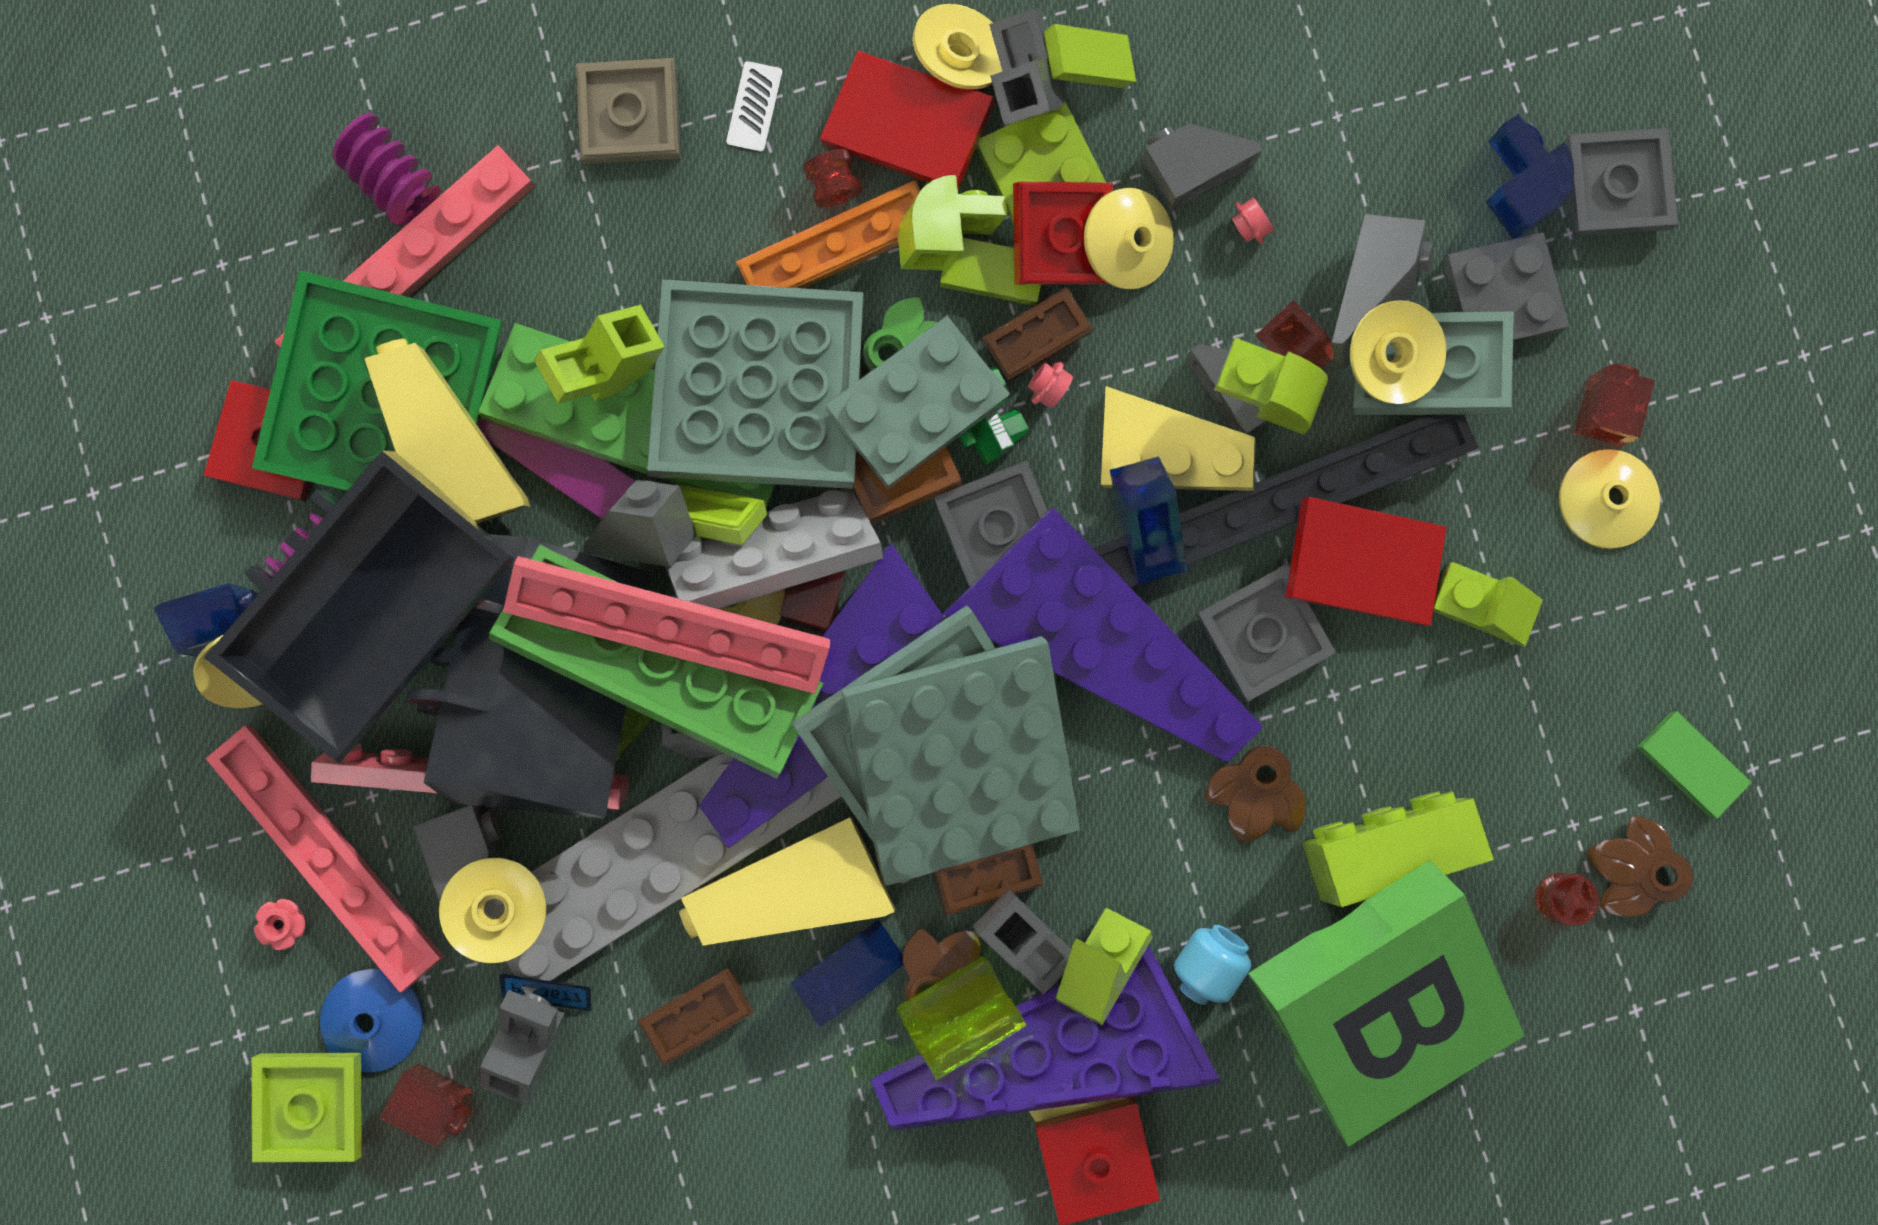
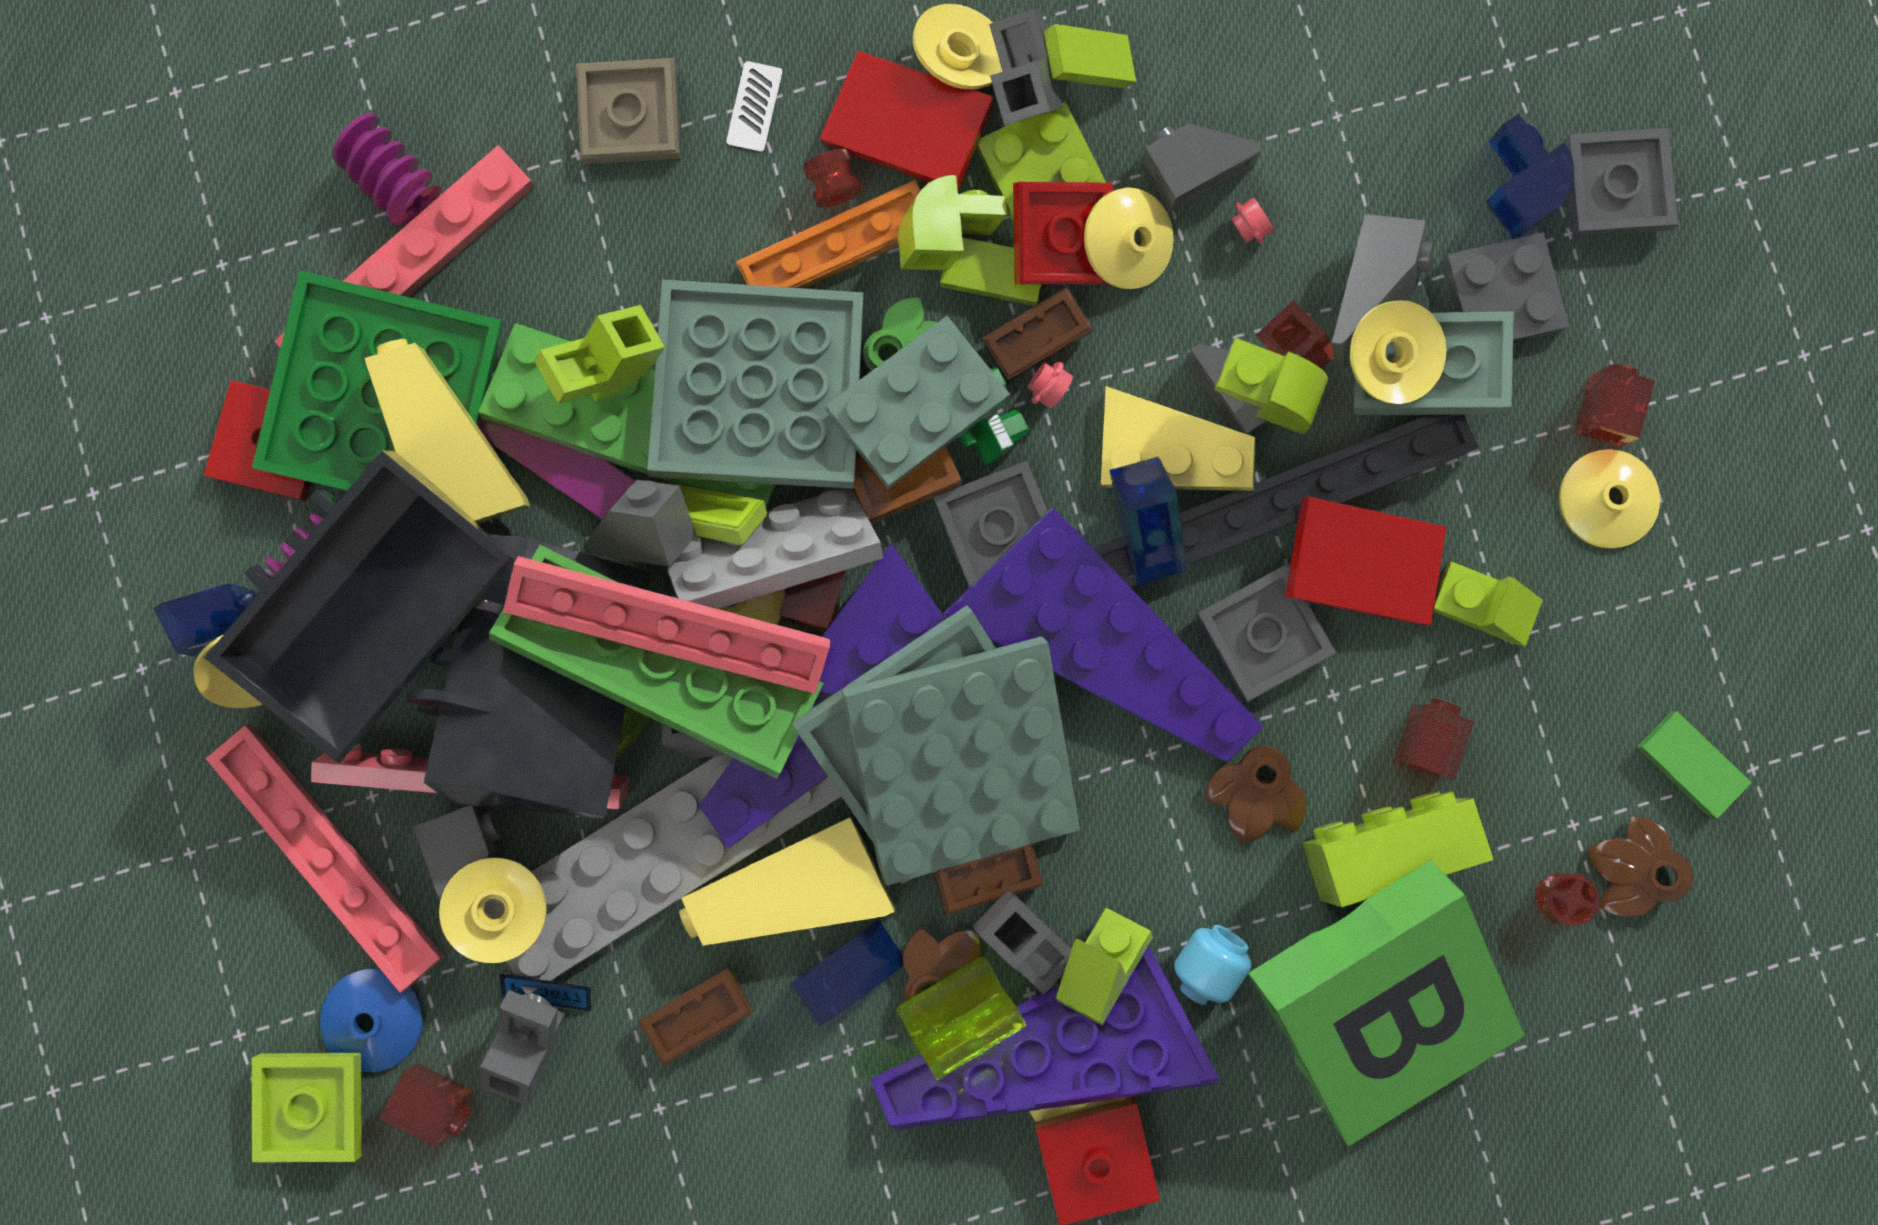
coral plate [254,899,305,950] -> none
none -> clear red brick [1393,699,1474,780]

